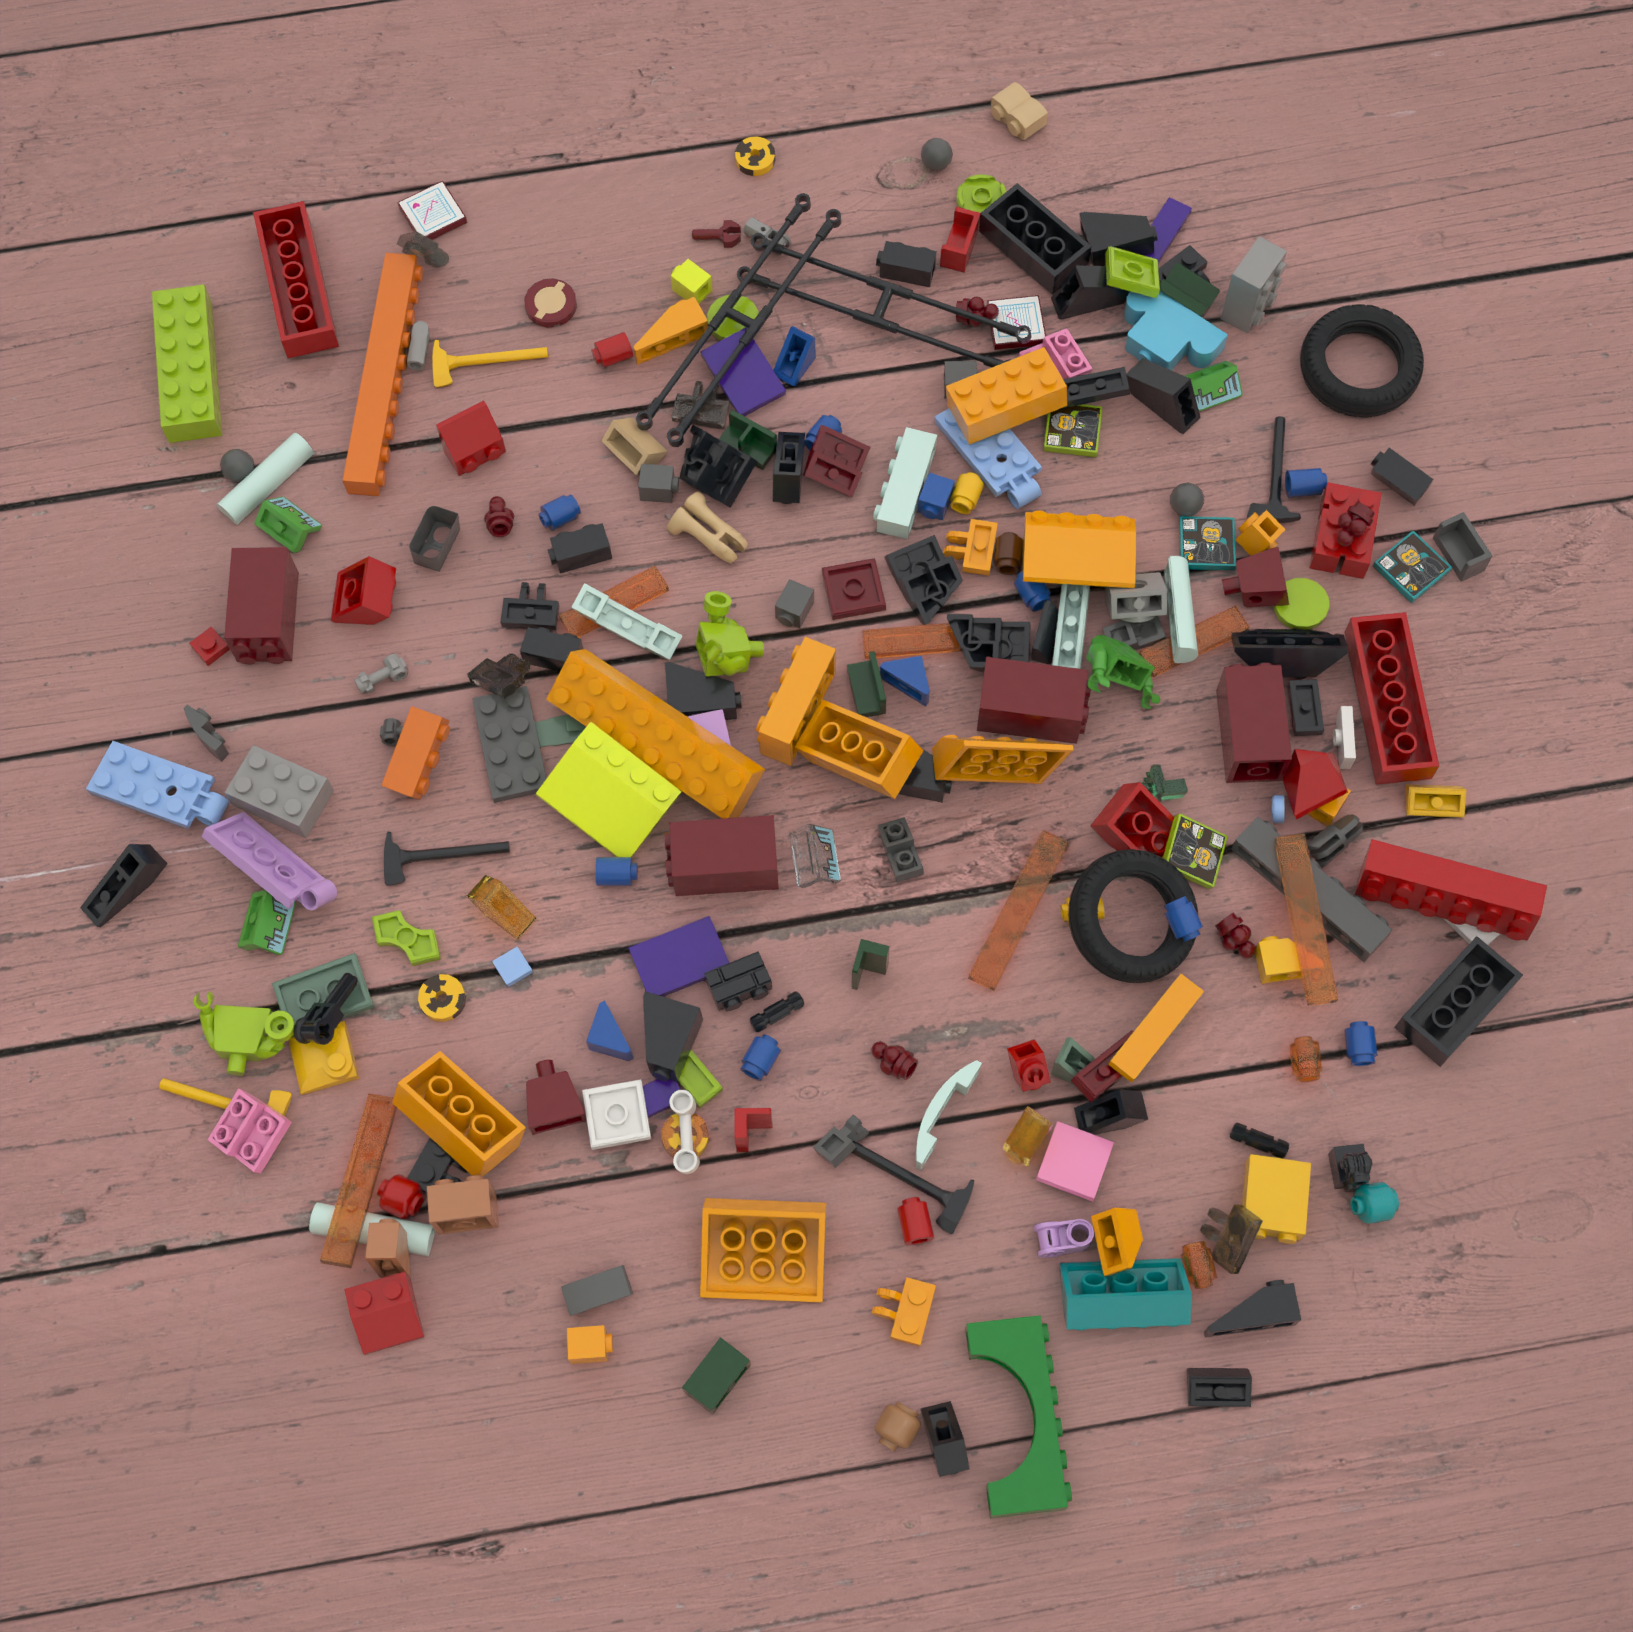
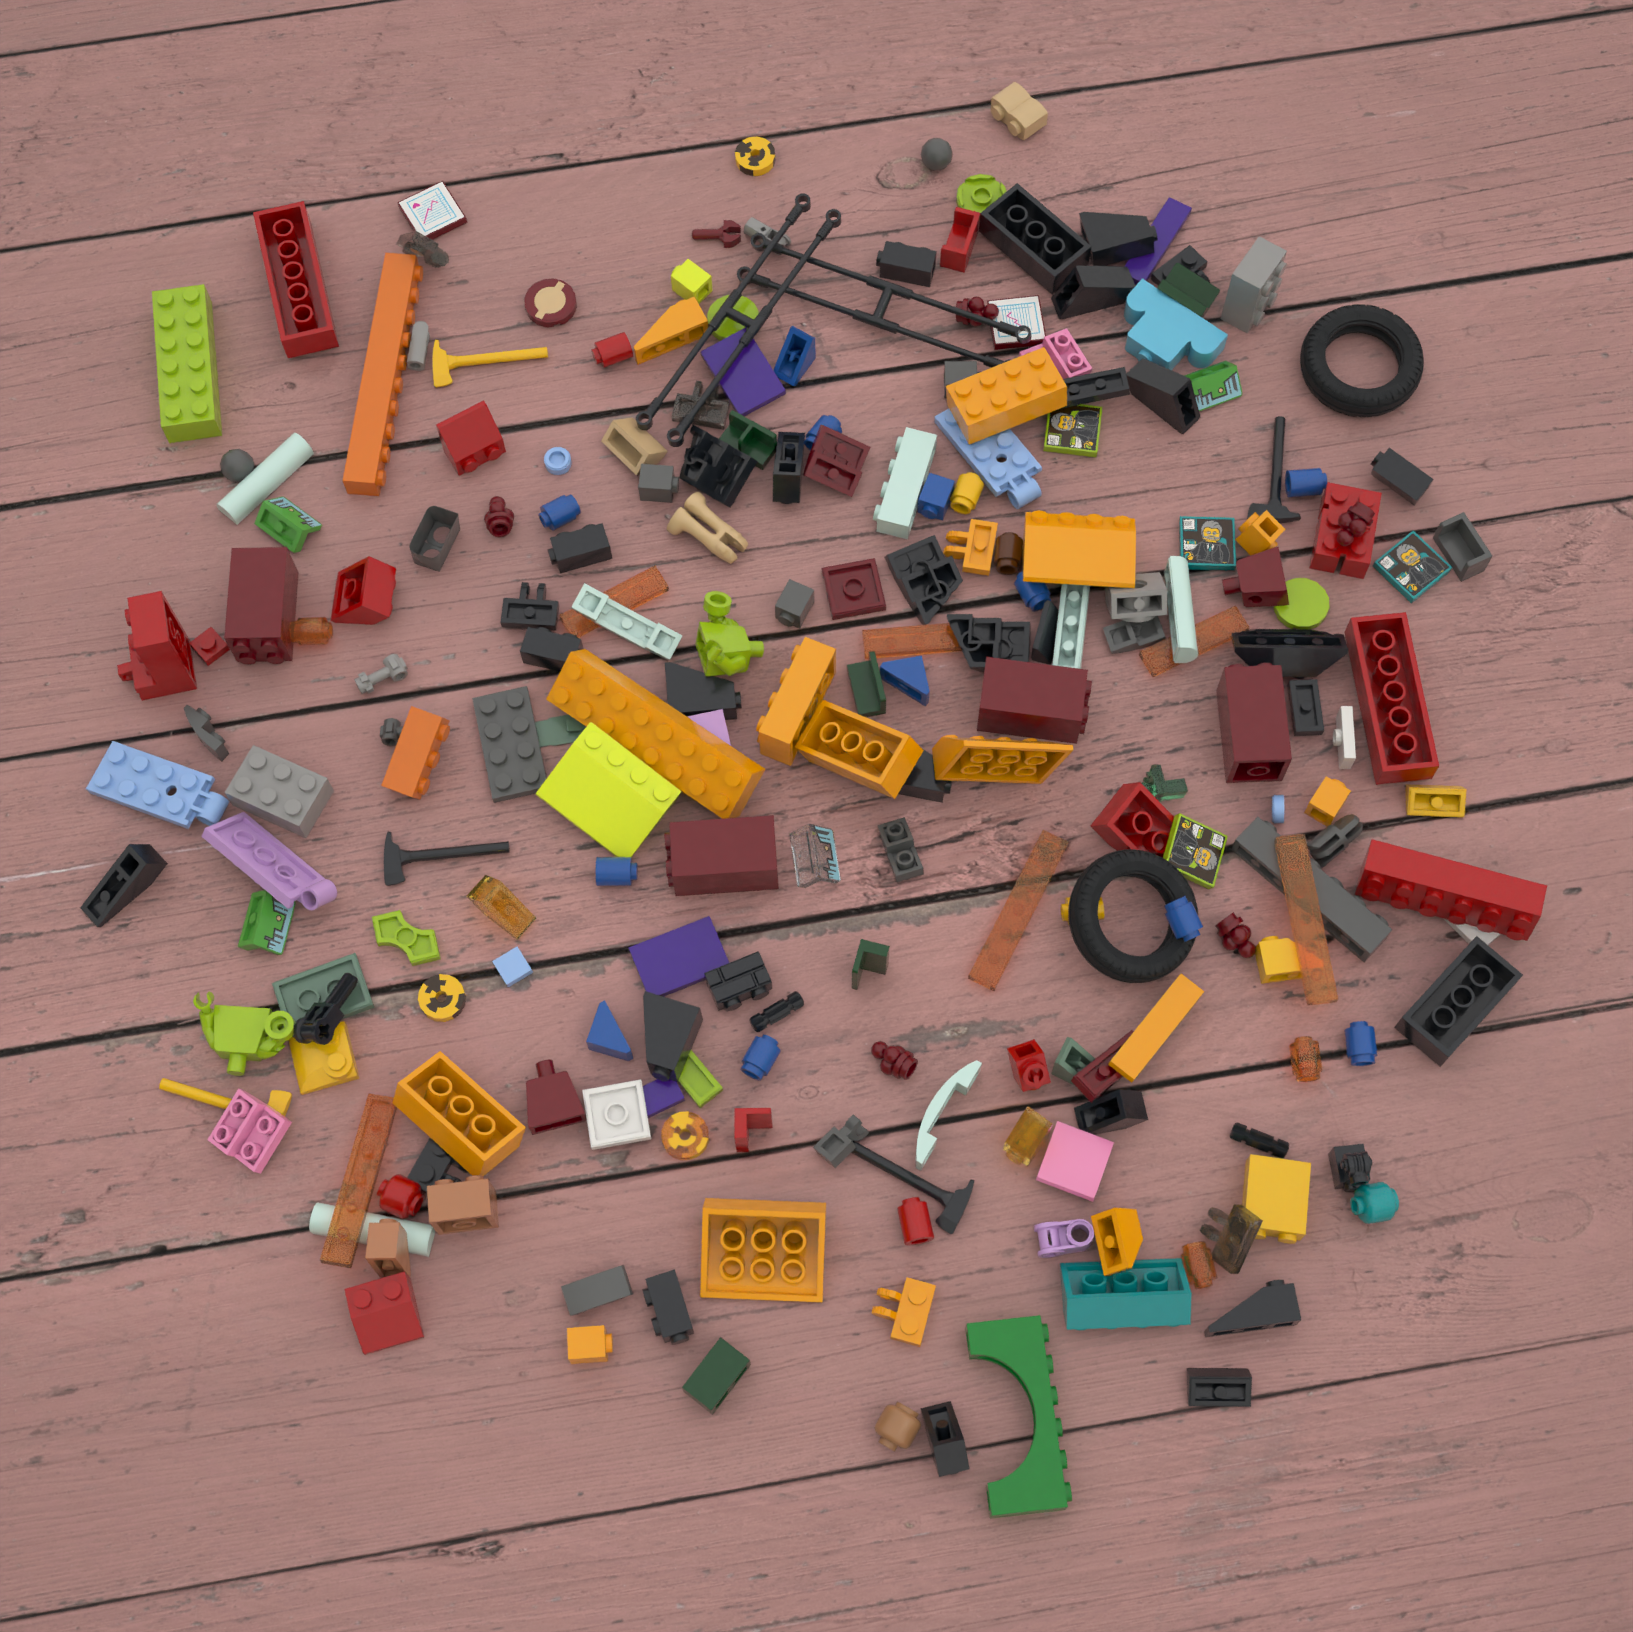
clear smoke hinge [467,653,530,699] -> none
white bar [670,1090,700,1174] -> none
bright green torso [1086,635,1160,710] -> none
lime tile [1105,246,1160,298] -> none
dark grey piece [1170,482,1204,517] -> none
red slope [1283,749,1348,819] -> none
none -> red hinge [117,591,197,701]
none -> clear orange brick [290,617,333,645]
none -> light blue tile [544,447,572,475]
none -> black brick [642,1269,694,1345]

